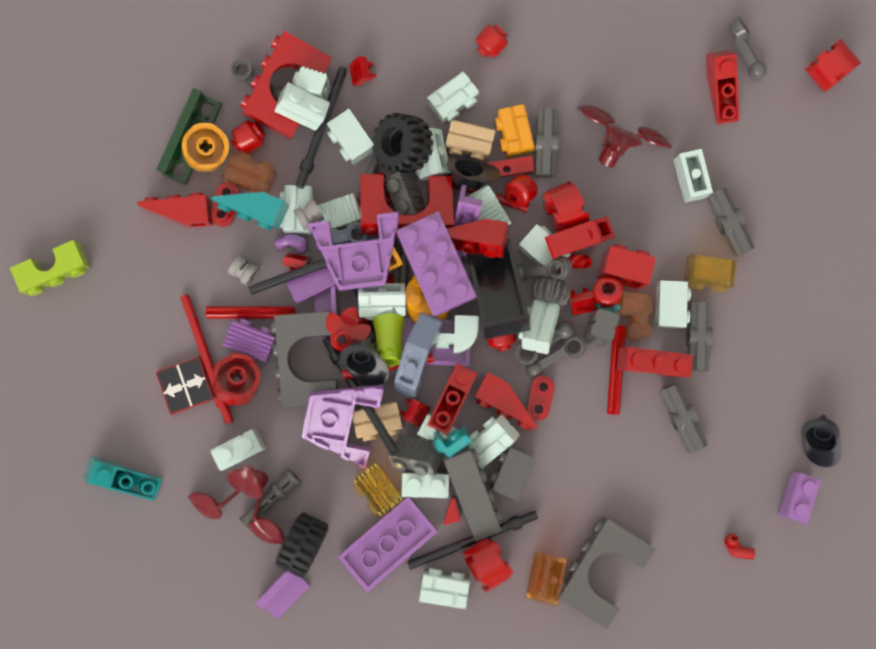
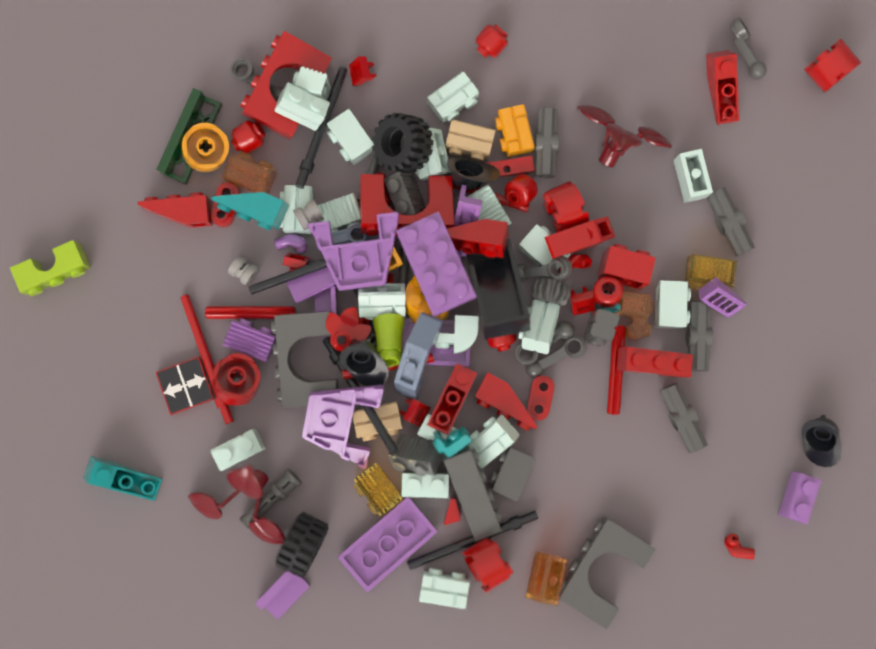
none -> medium lavender slope [698,277,747,318]

